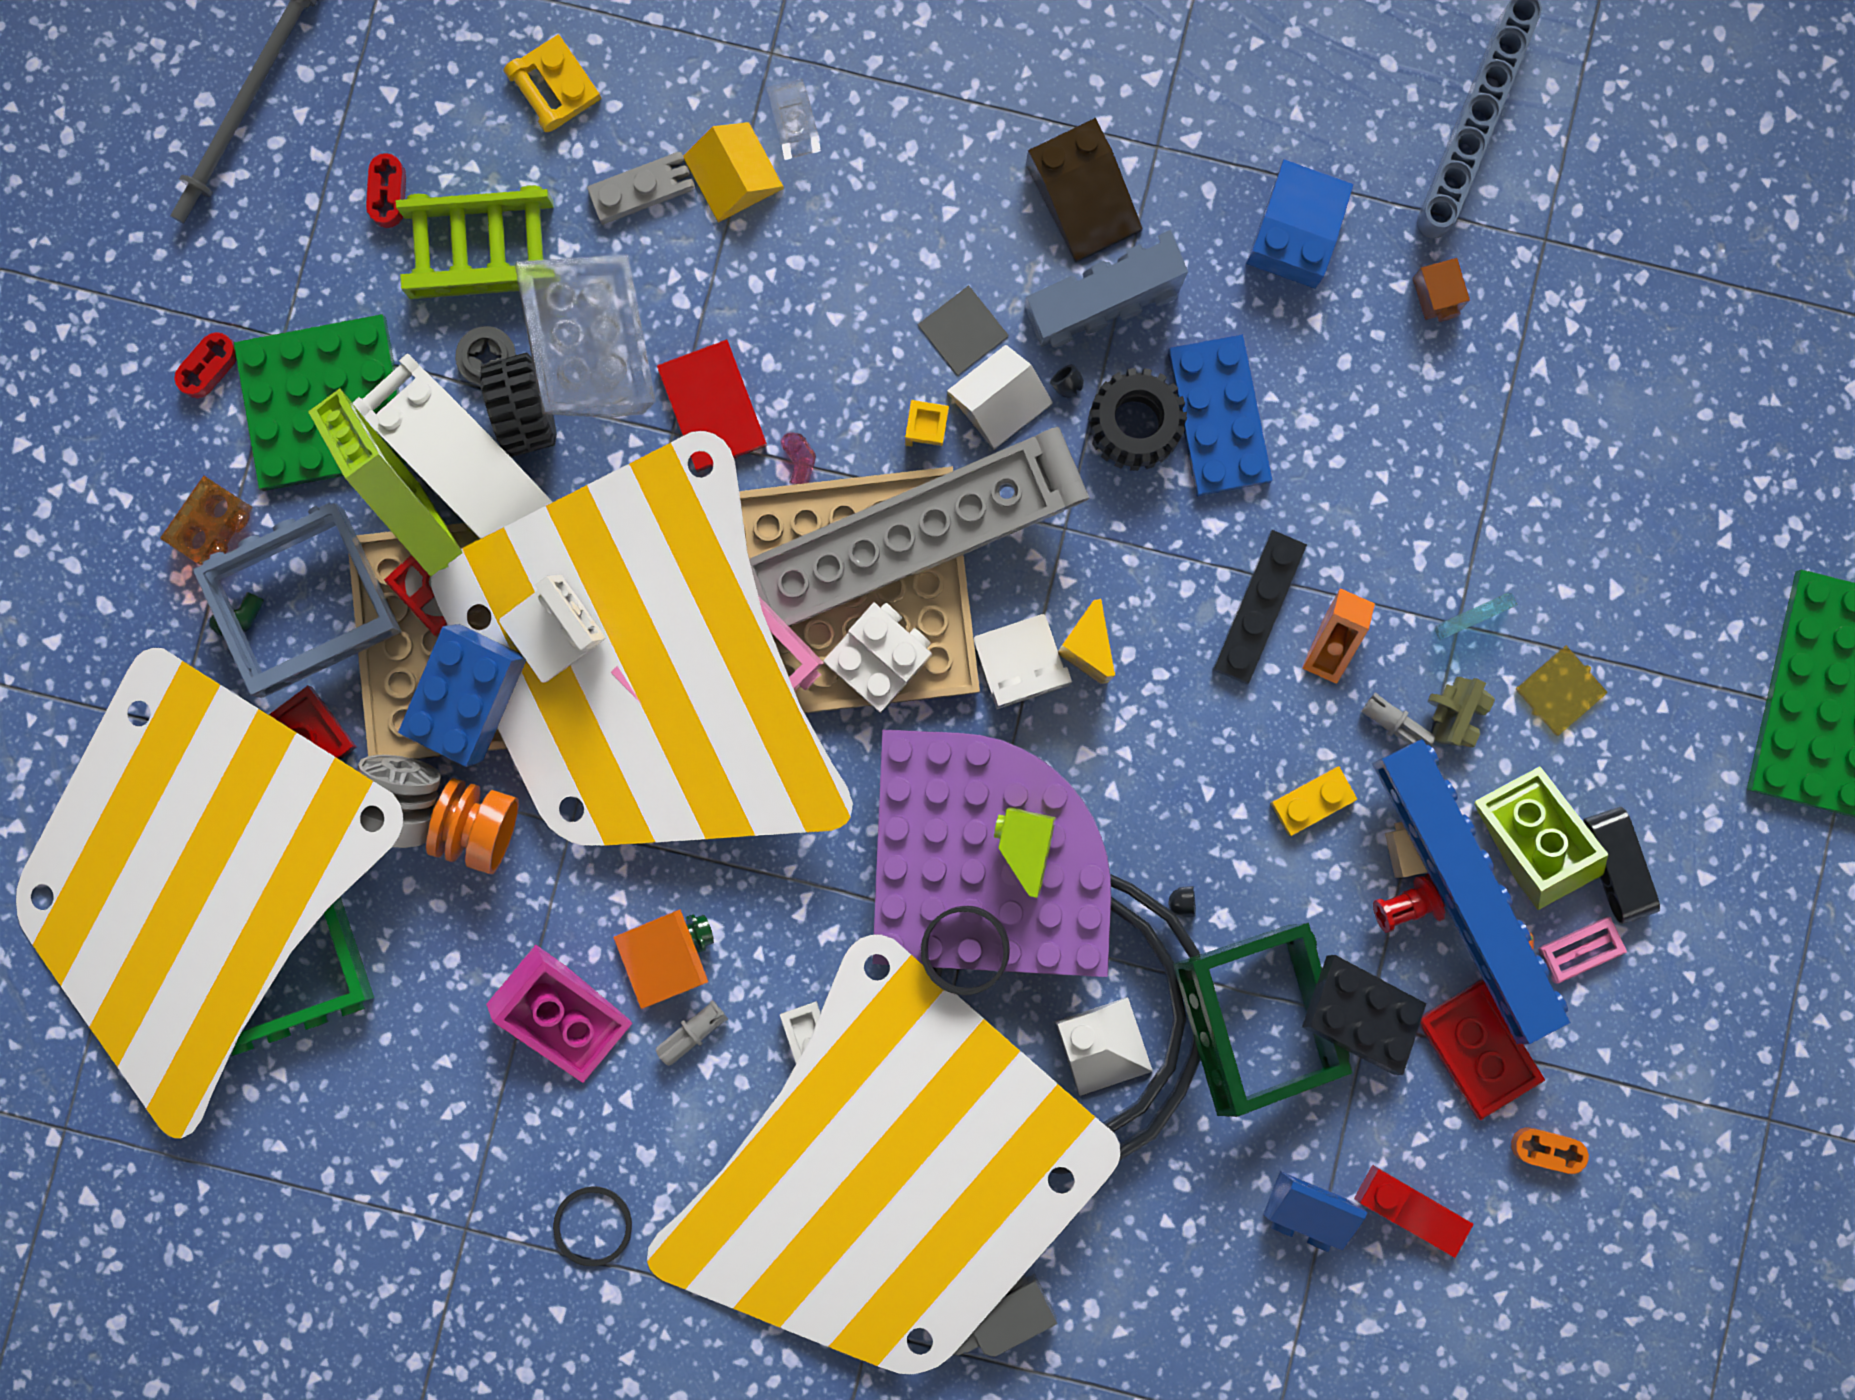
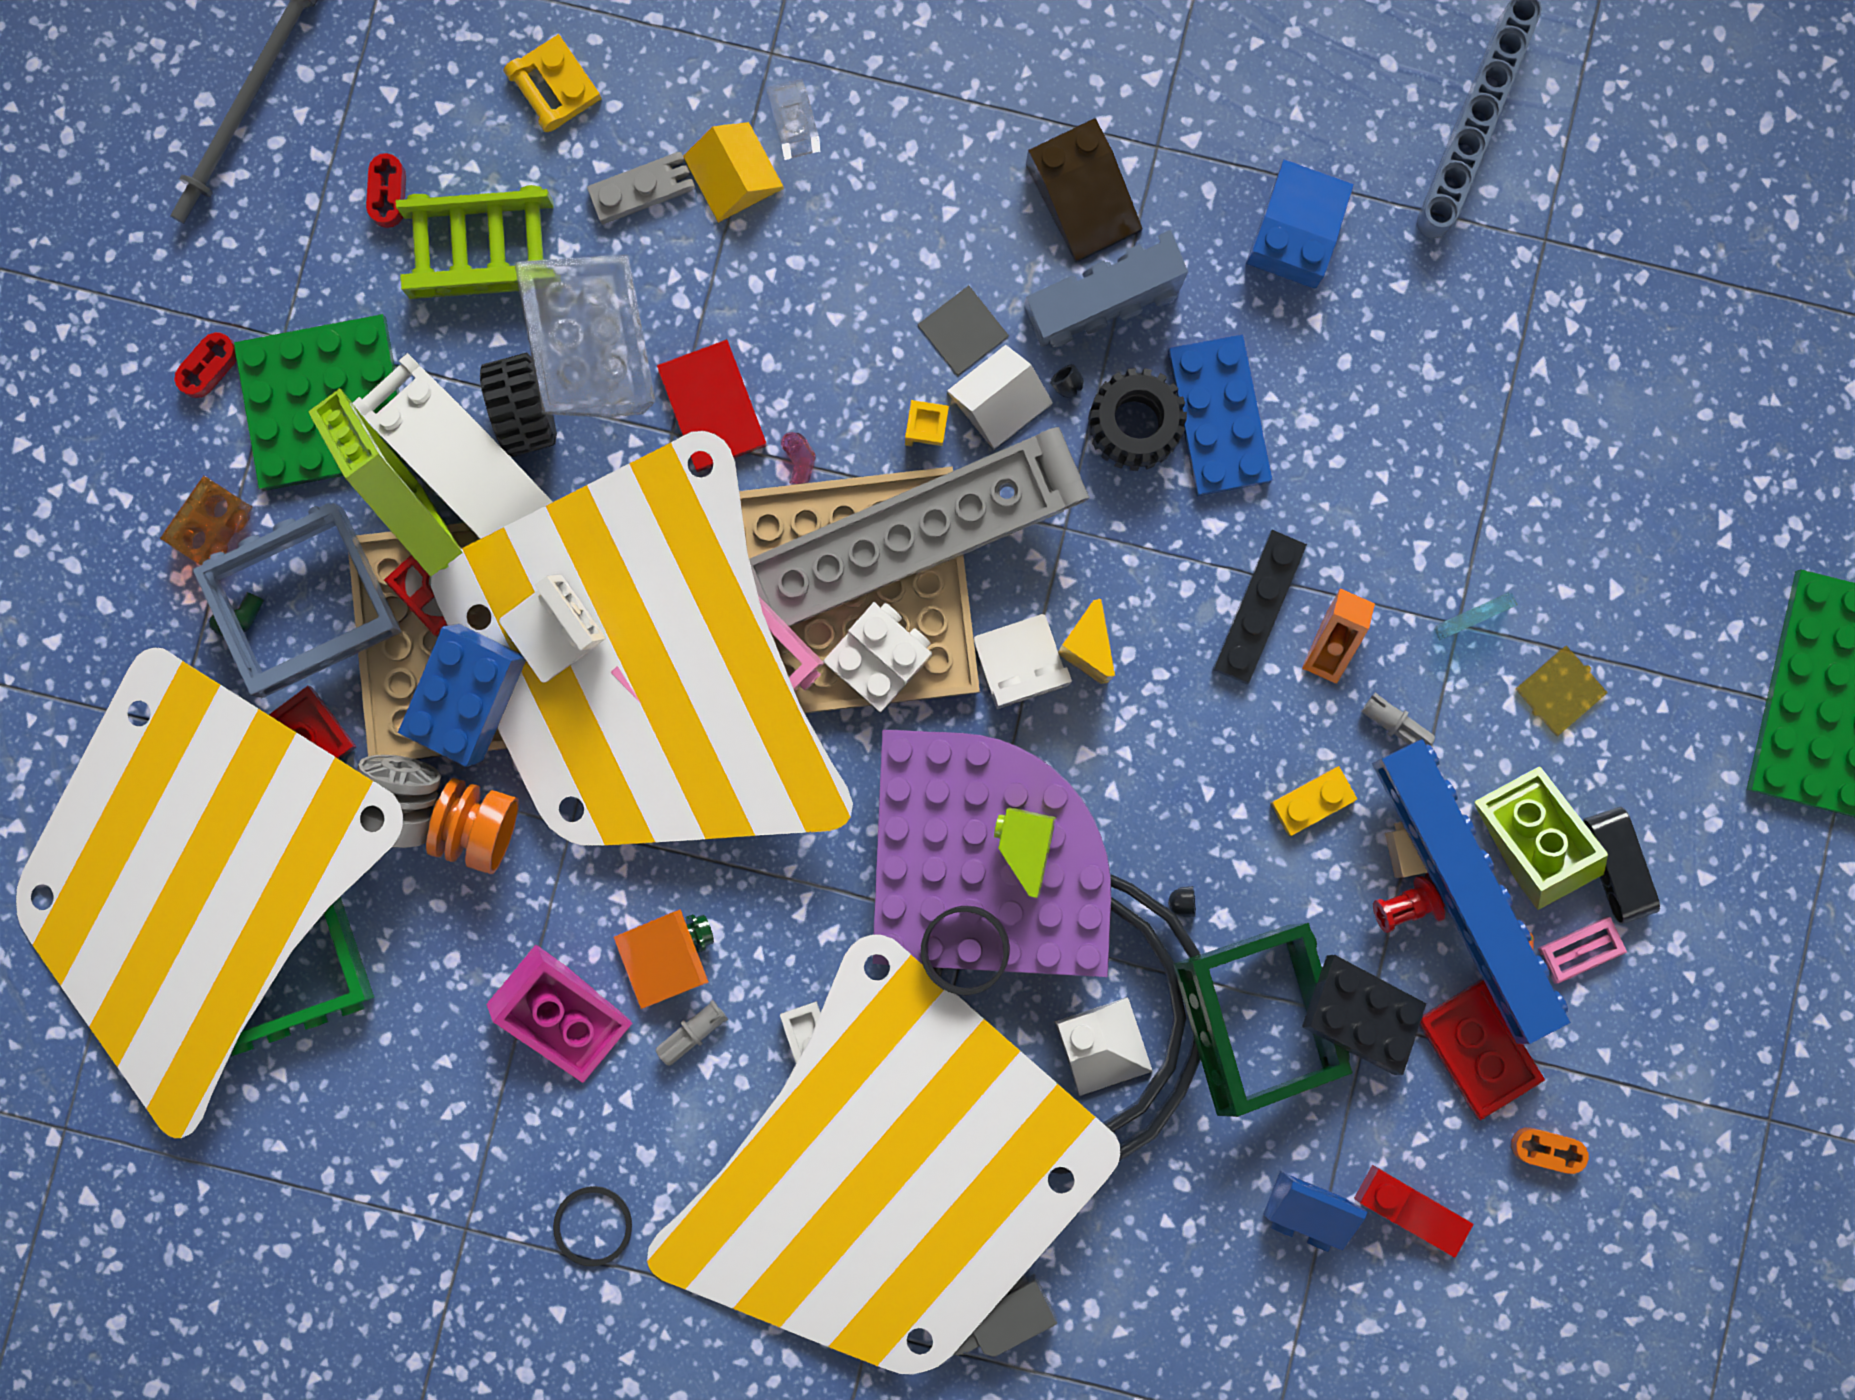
dark grey gear [455,326,516,385] -> none
dark orange brick [1412,258,1470,322] -> none
olive hips [1427,676,1495,748] -> none

